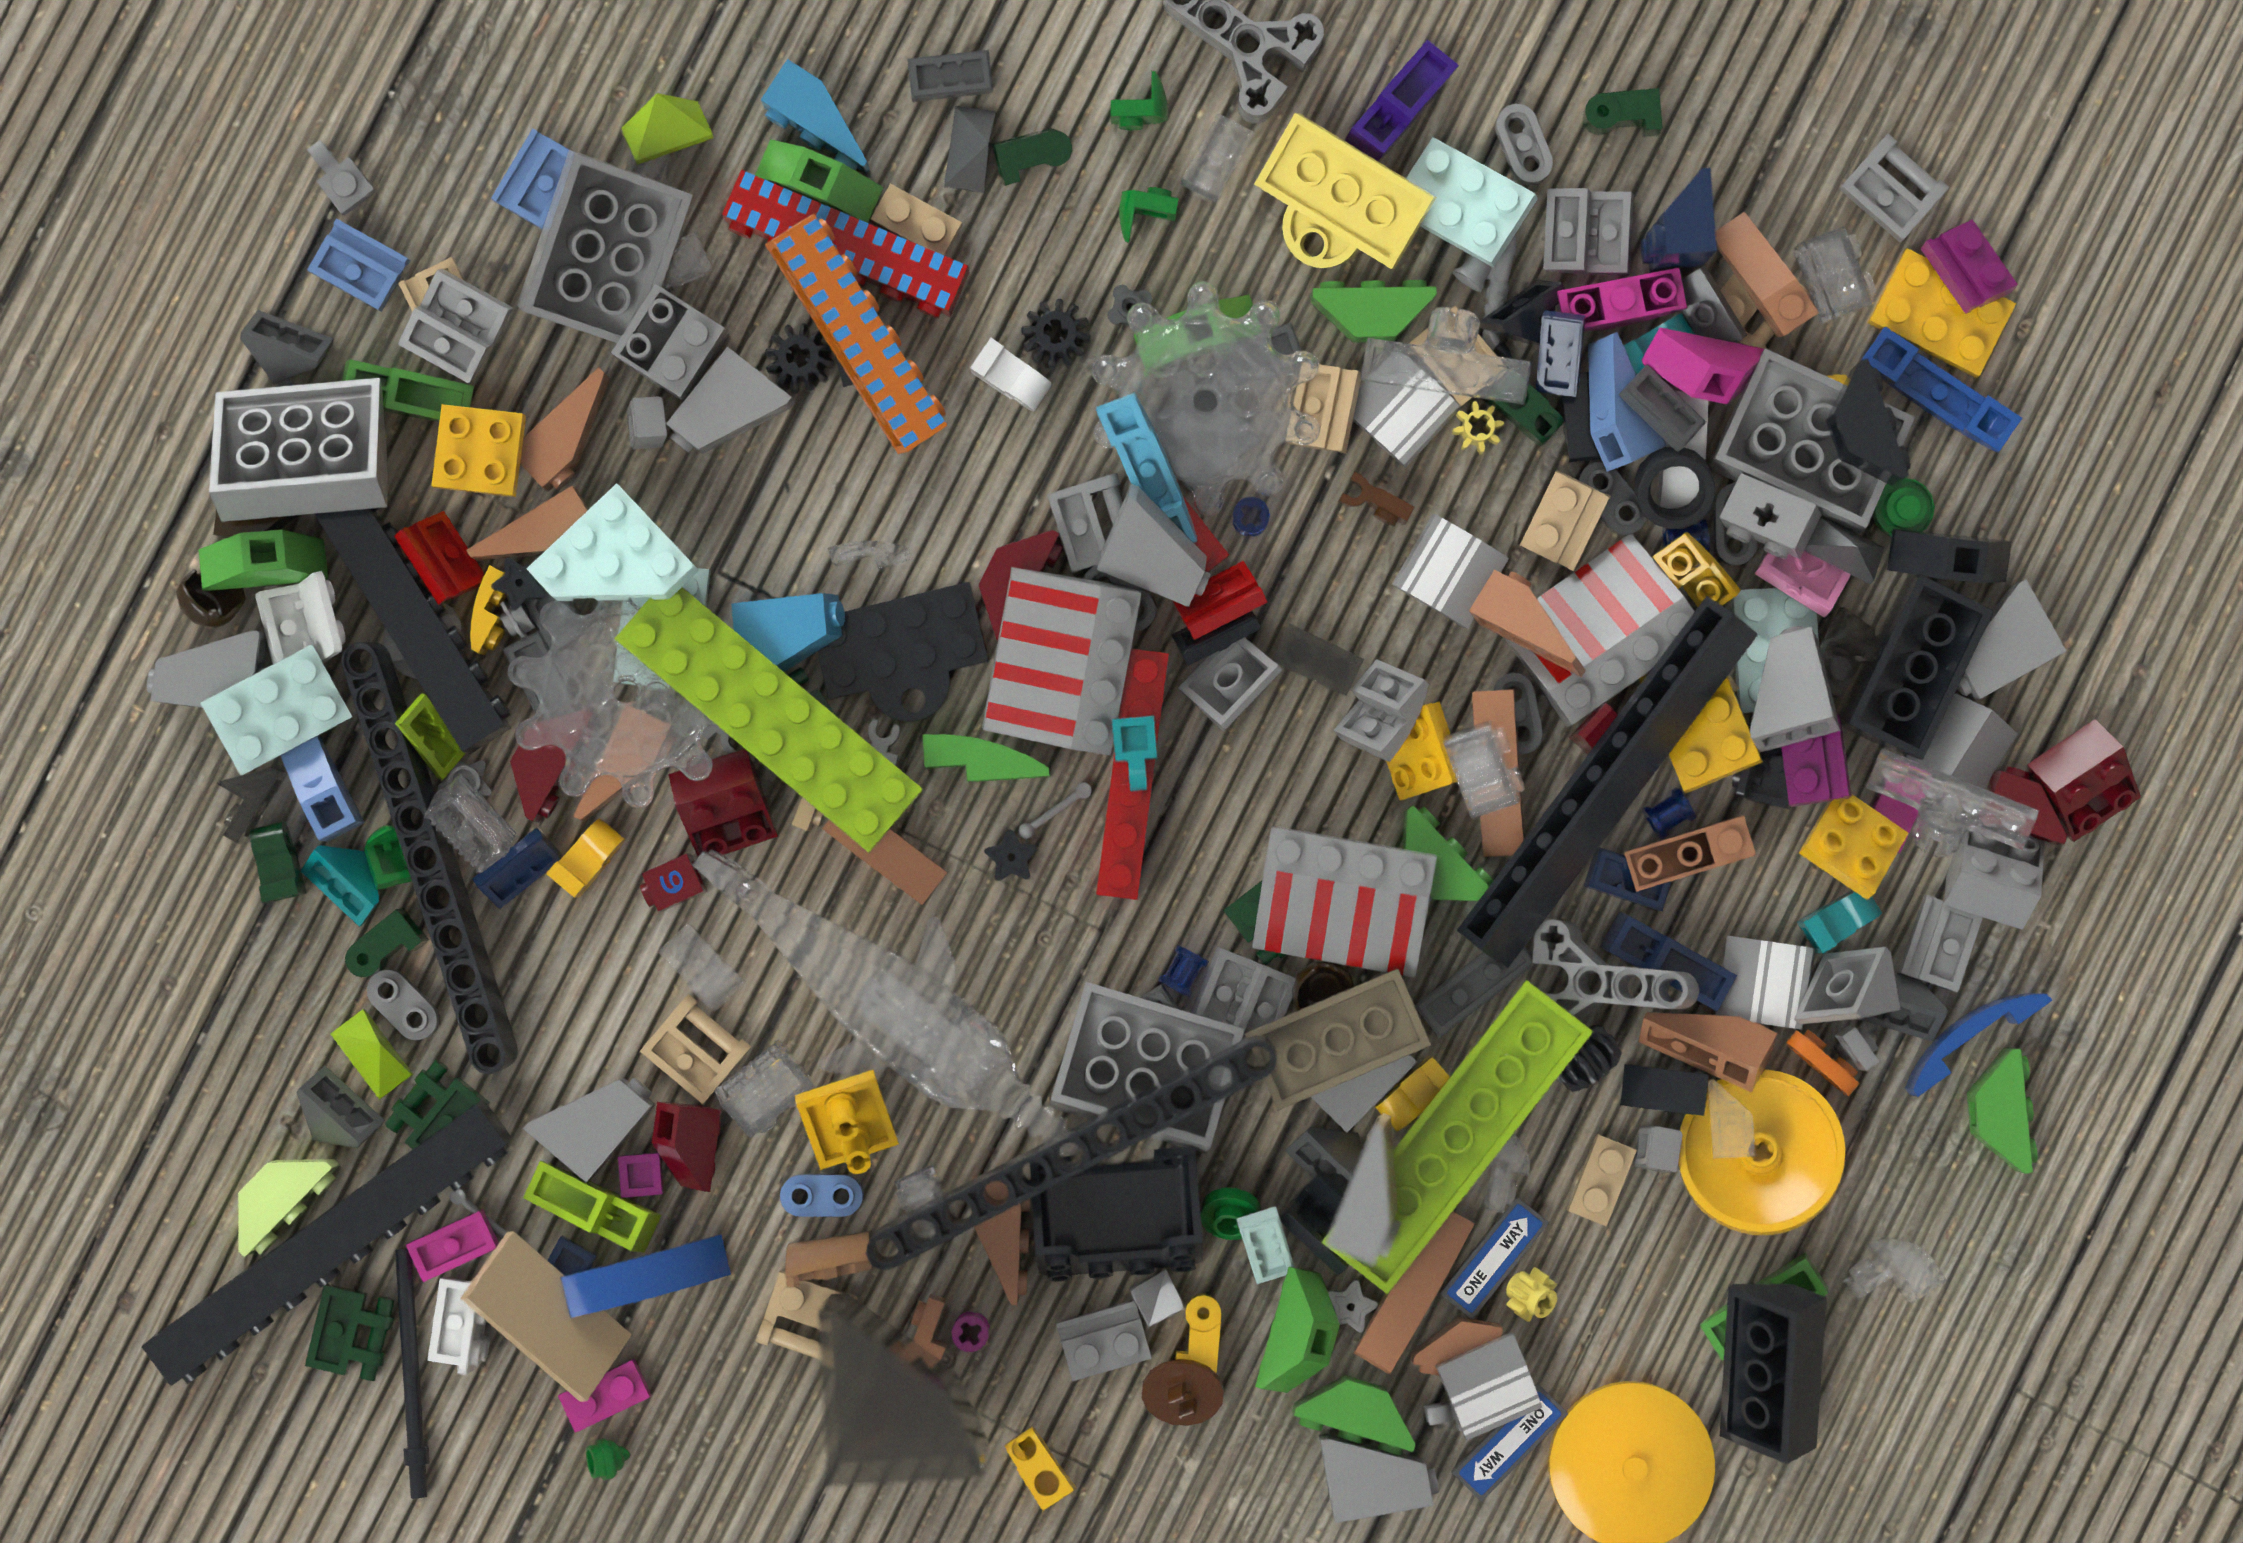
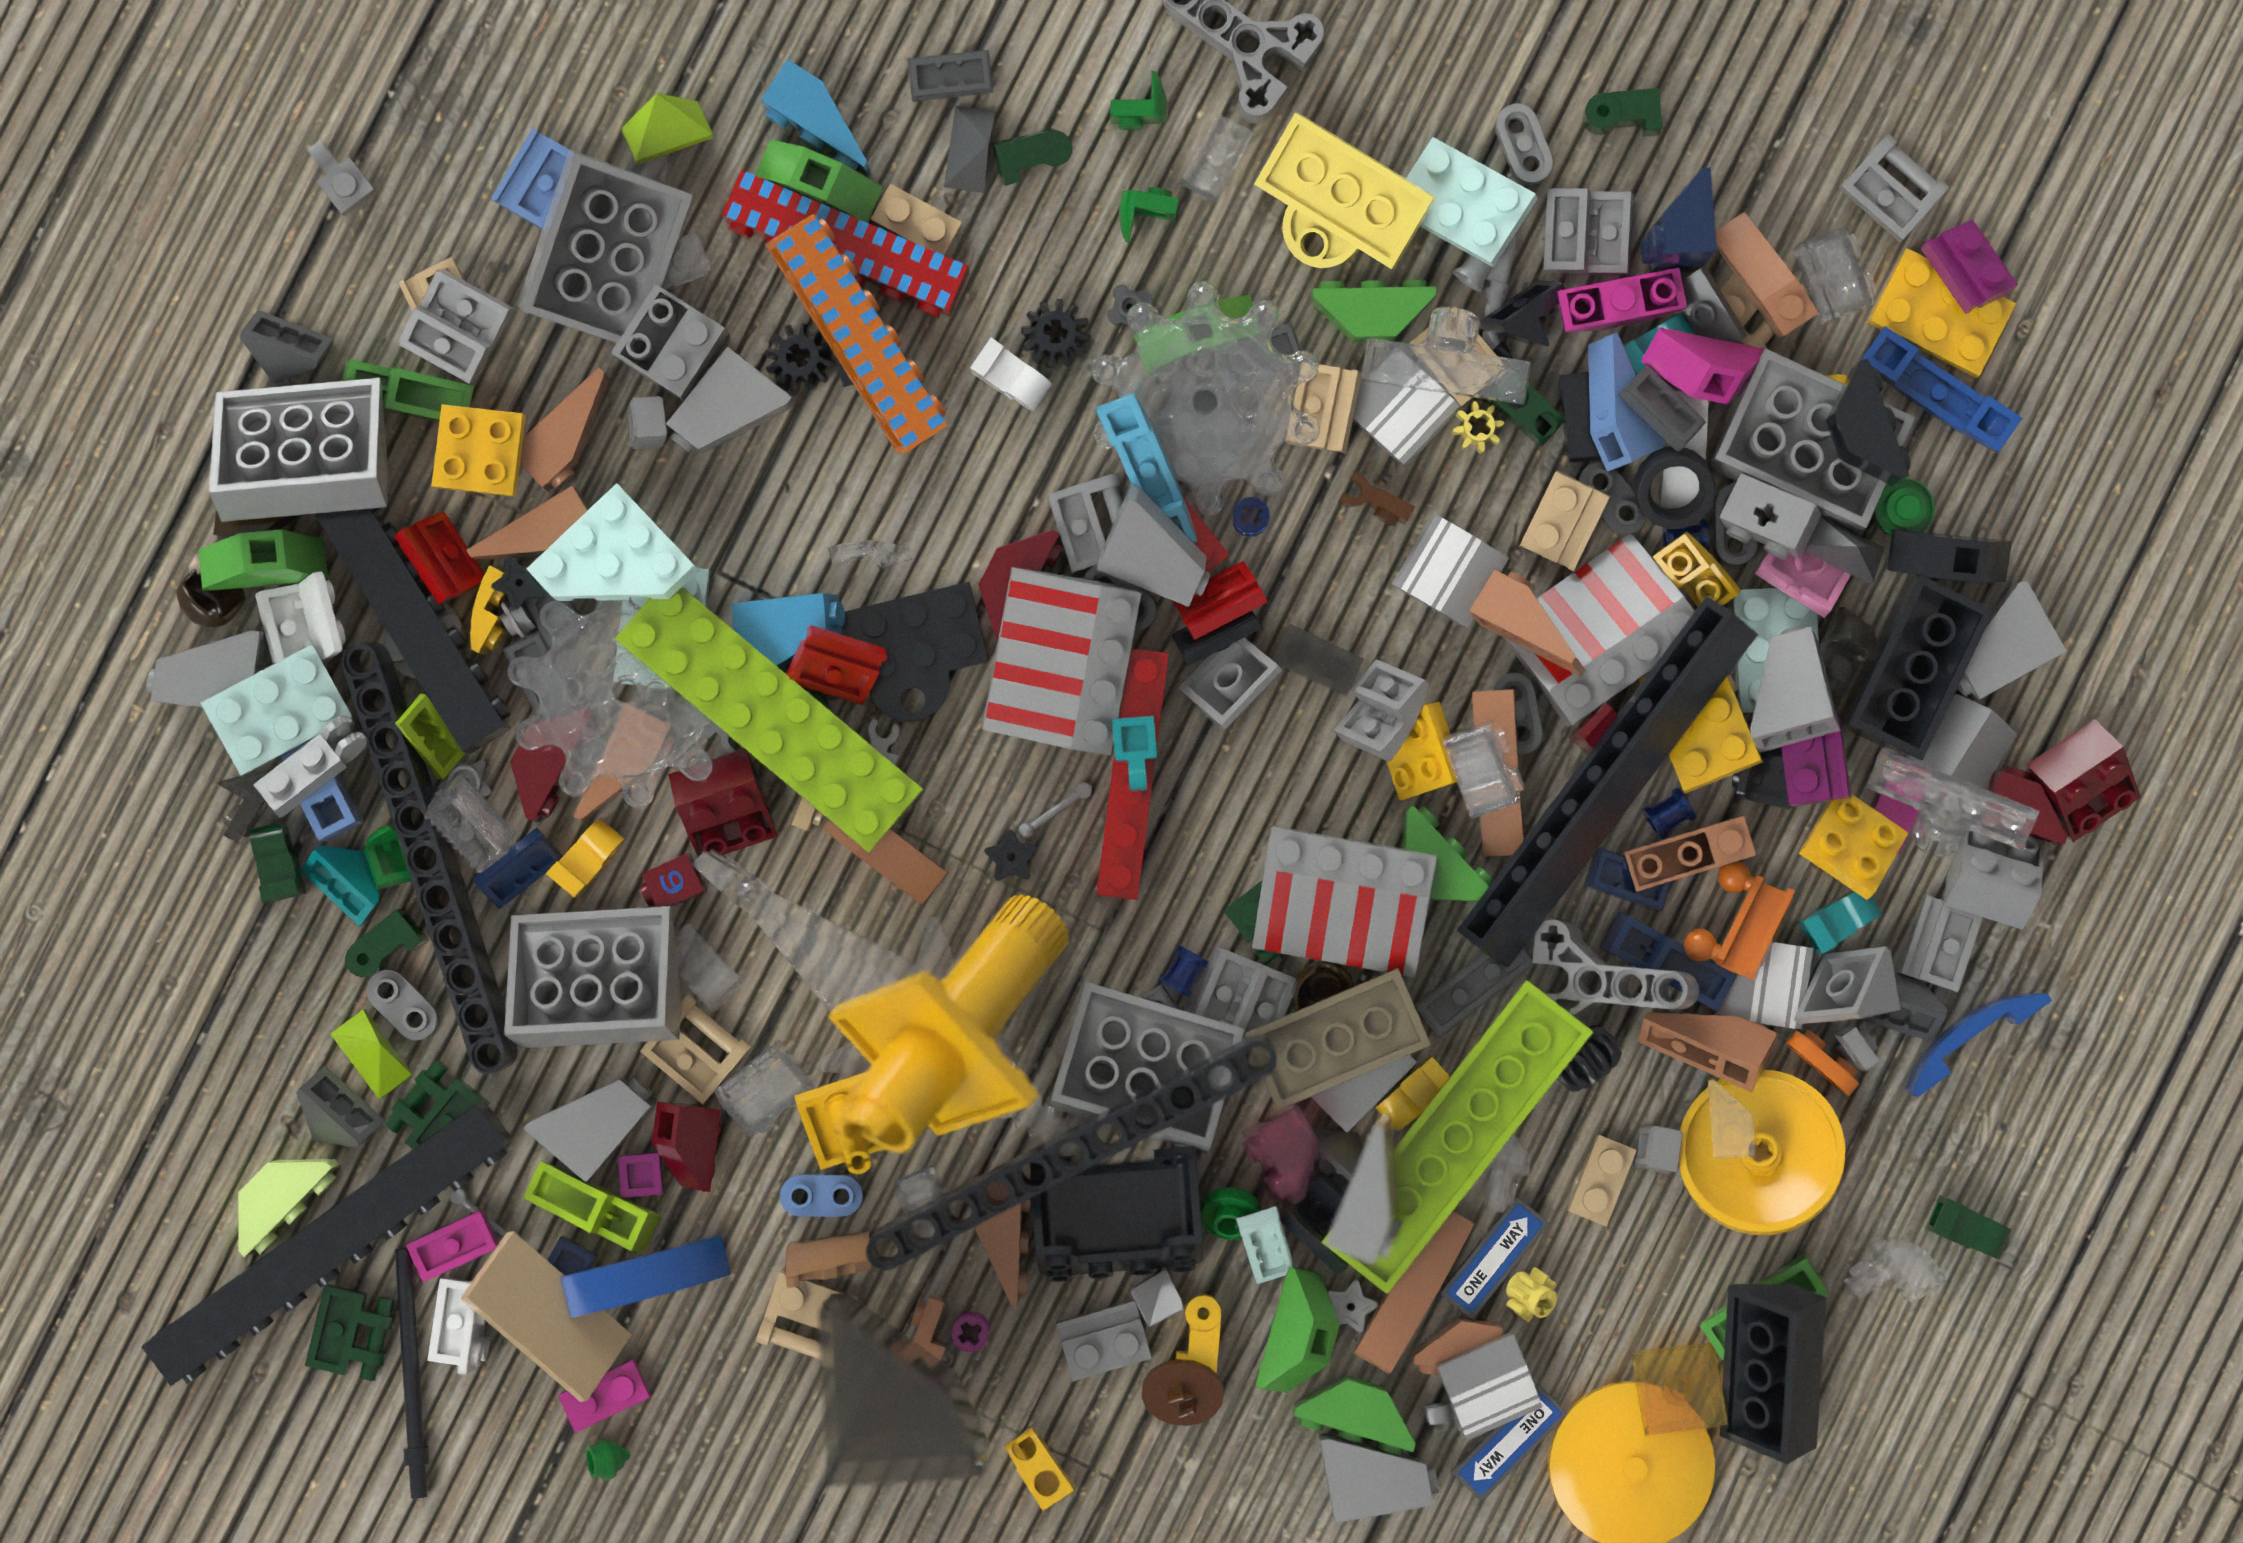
medium blue plate [307,219,410,312] -> none
bright green slope [922,734,1050,782] -> none
dark purple slope [1344,40,1459,162] -> none
plate [1536,310,1586,397] -> none
black slope [1620,1064,1709,1116] -> none
bright green slope [1967,1047,2038,1174] -> none
none -> light grey hinge [253,715,368,818]
none -> light grey slope [504,906,681,1048]
none -> red plate [786,625,888,705]
none -> yellow piece [828,894,1069,1153]
none -> clear pink slope [1242,1105,1319,1203]
none -> clear yellow plate [1631,1342,1728,1436]
none -> orange gear [1684,861,1795,981]
none -> dark green leg [1925,1195,2012,1260]

